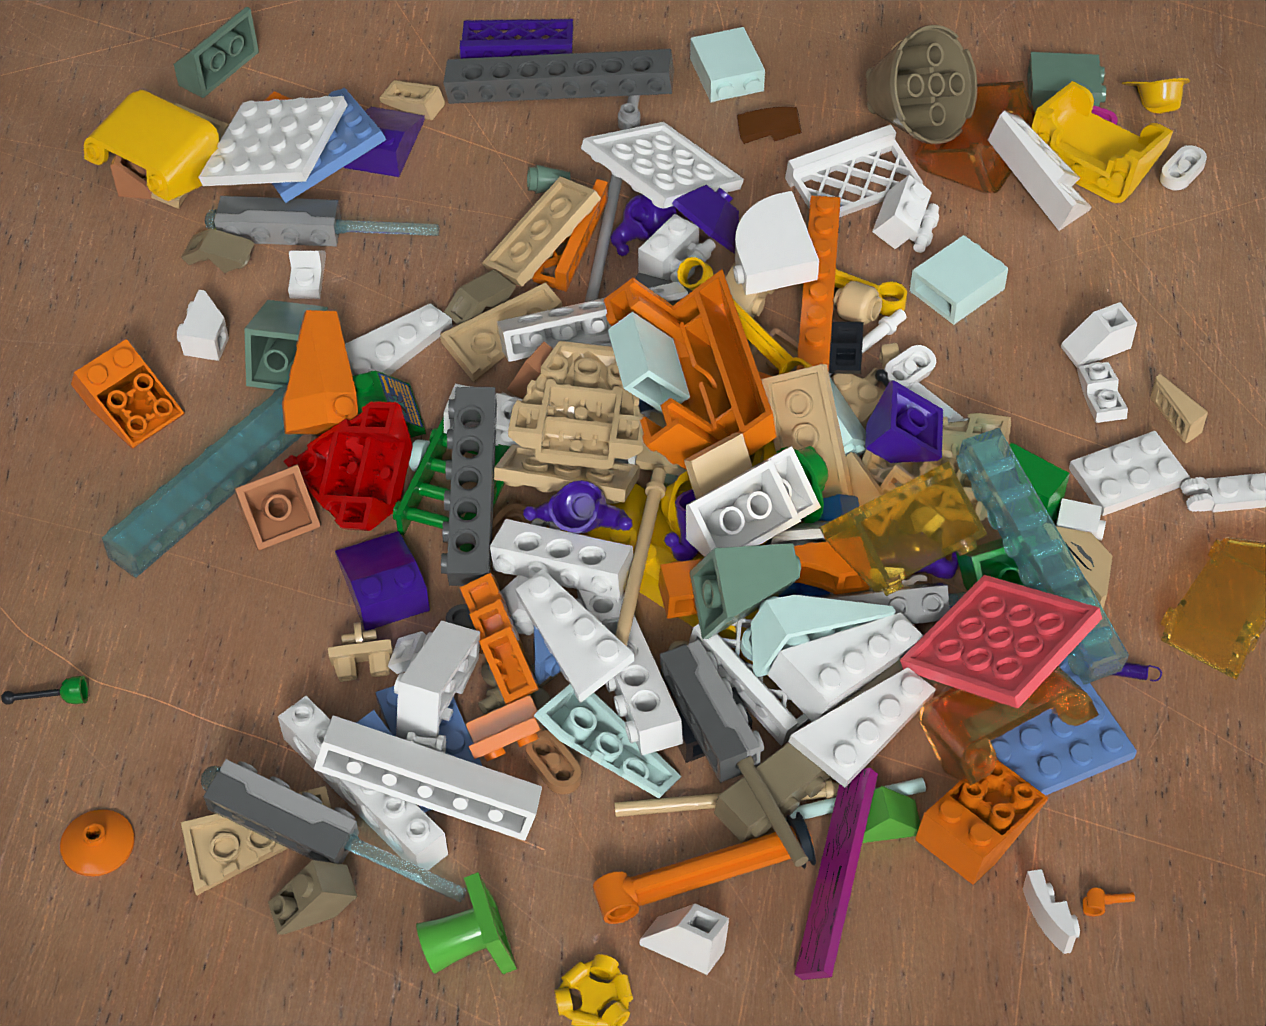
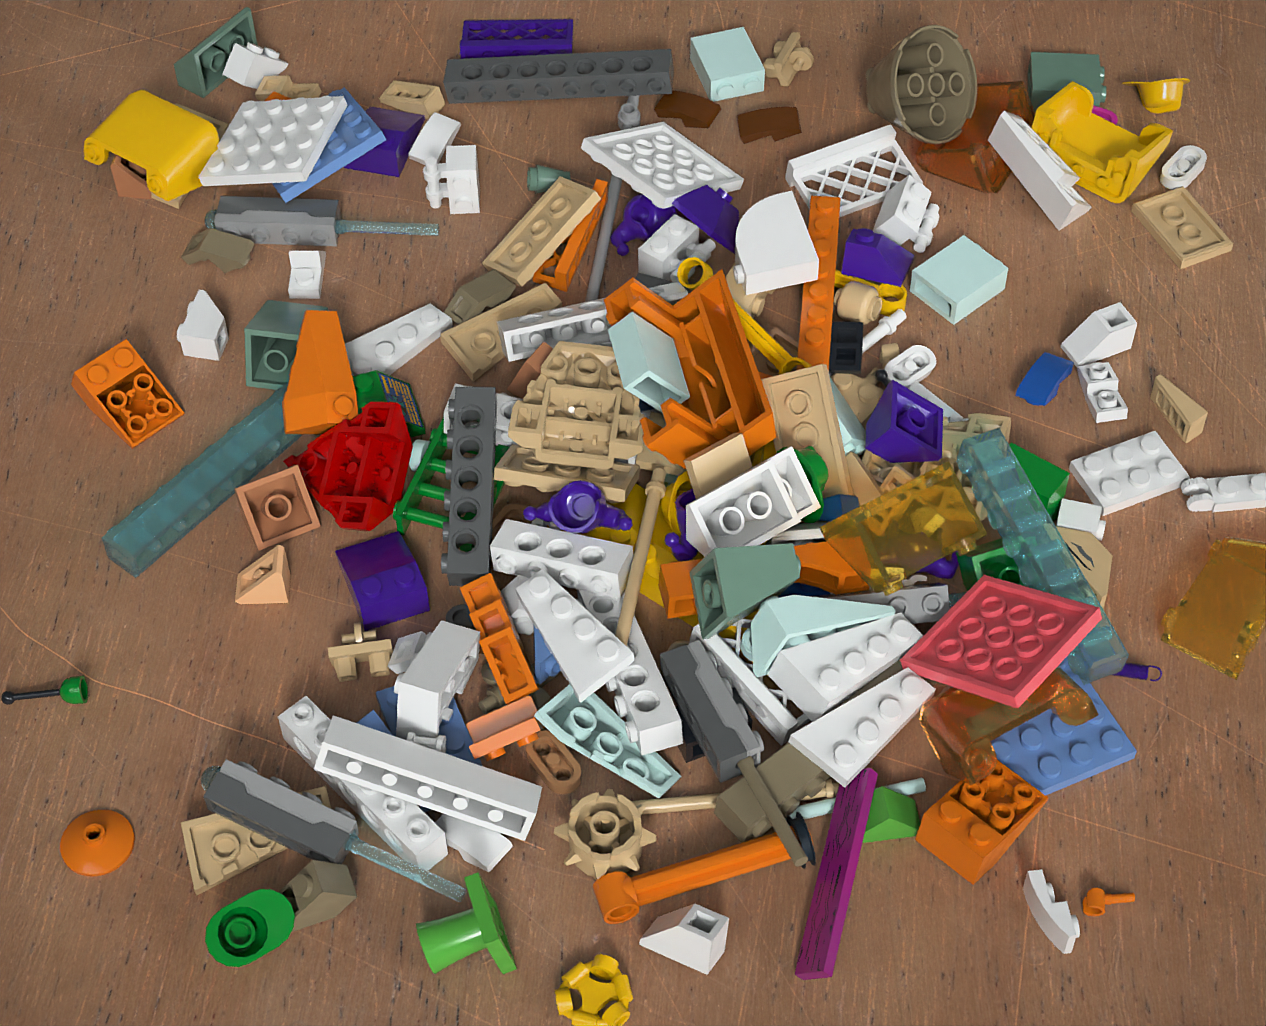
none -> green piece [205,889,295,967]
none -> white slope [223,42,288,89]
none -> light nougat slope [235,544,291,604]
none -> tan slope [254,75,322,101]
none -> white slope [408,112,461,165]
none -> white brick [423,145,480,214]
none -> white slope [435,813,513,872]
none -> tan brick [554,789,656,880]
none -> reddish brown slope [654,90,721,128]
none -> tan hips [763,32,814,86]
none -> dark purple slope [841,228,915,287]
none -> blue slope [1015,352,1074,406]
none -> tan tile [1131,186,1233,269]

